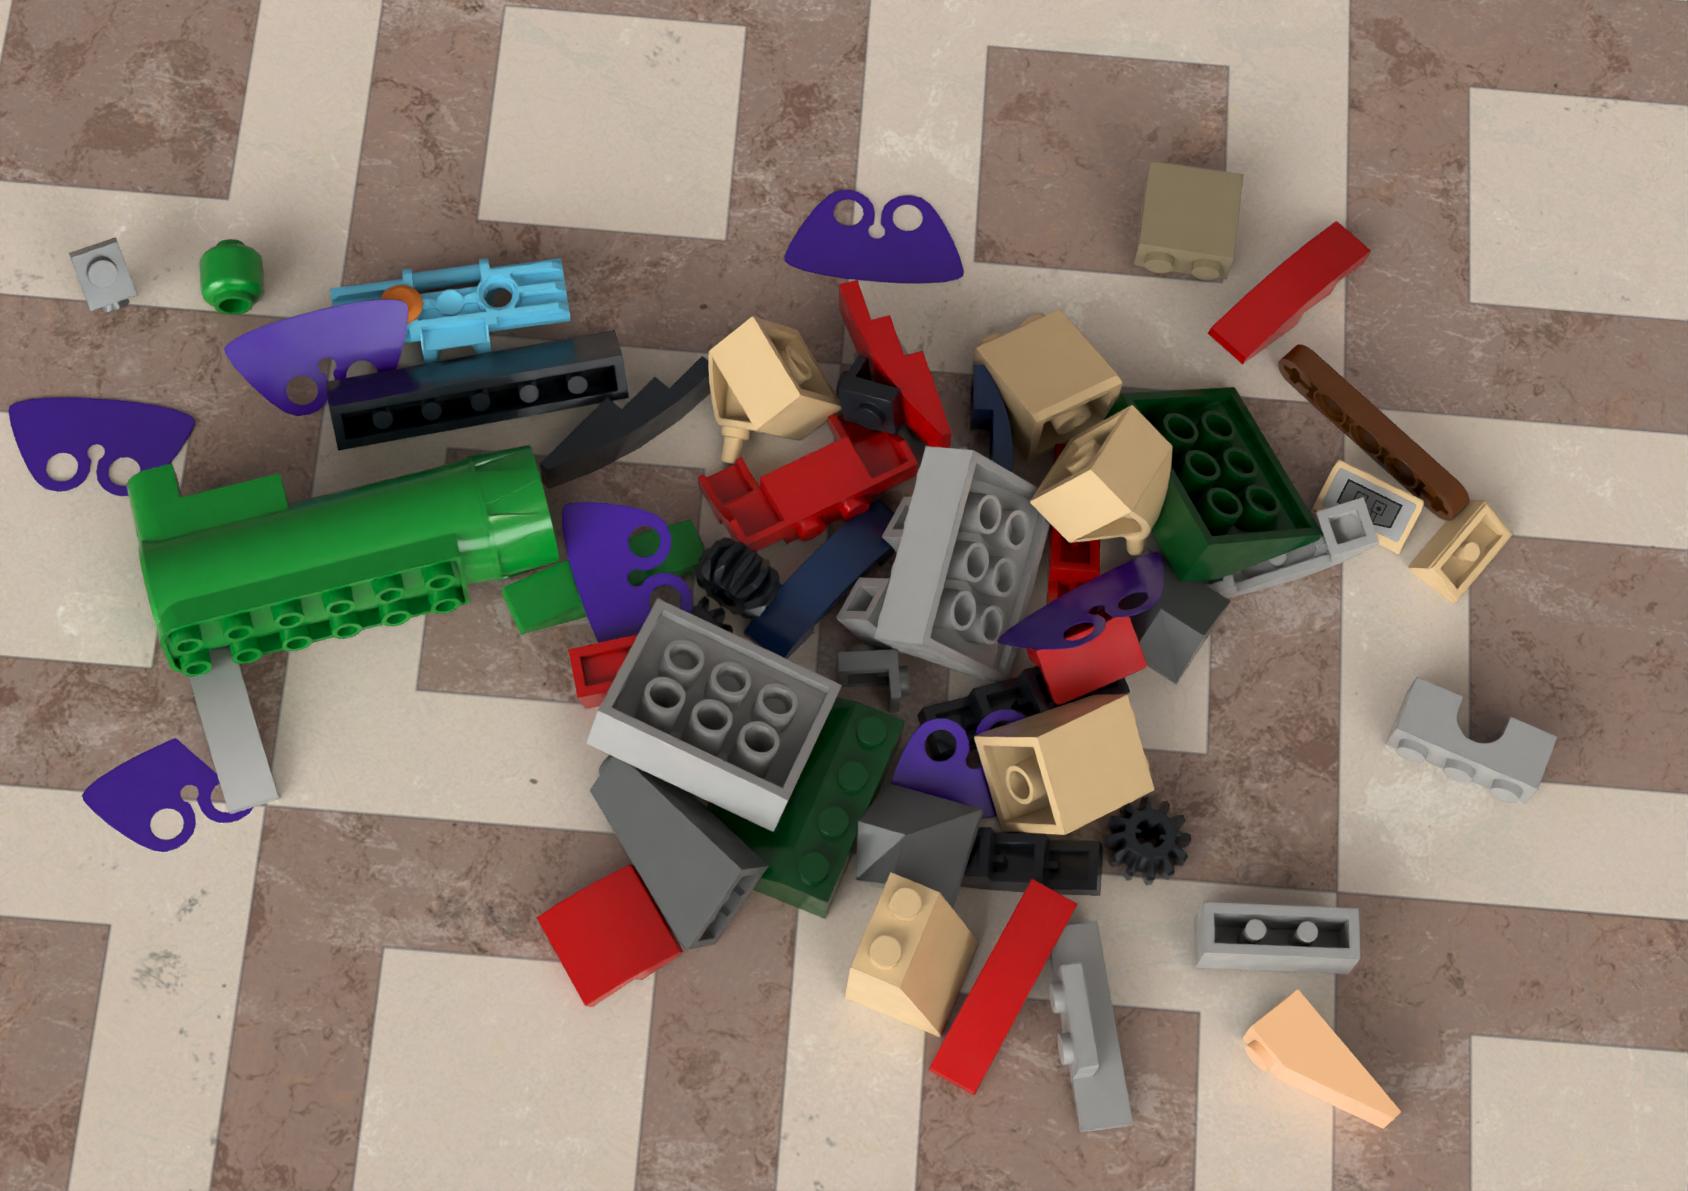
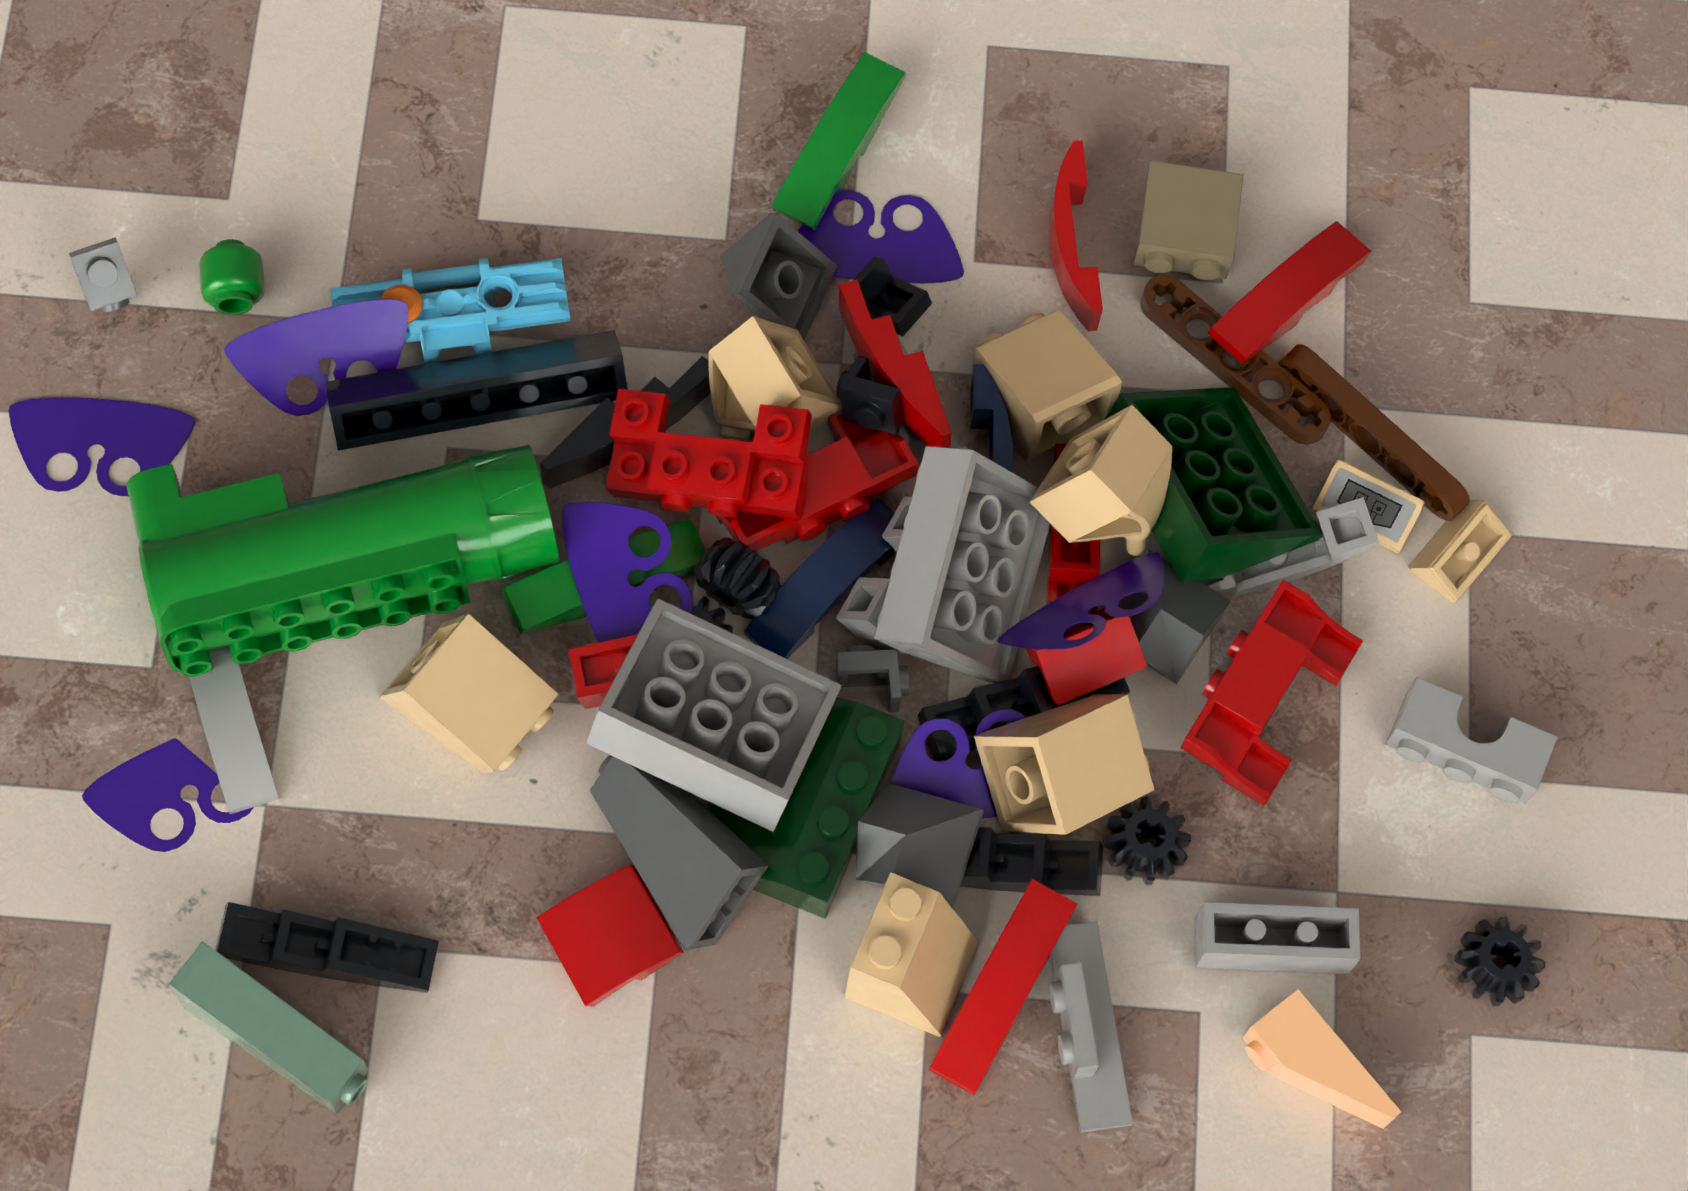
none -> sand green slope [169,941,368,1114]
none -> black slope [215,902,439,993]
none -> tan slope [380,614,559,773]
none -> red bracket [605,389,812,519]
none -> dark grey slope [720,213,837,340]
none -> green slope [771,52,906,231]
none -> black bracket [853,256,932,336]
none -> red slope [1049,140,1103,331]
none -> reddish brown beam [1141,275,1331,445]
none -> red bracket [1181,579,1364,806]
none -> black gear [1455,917,1545,1006]

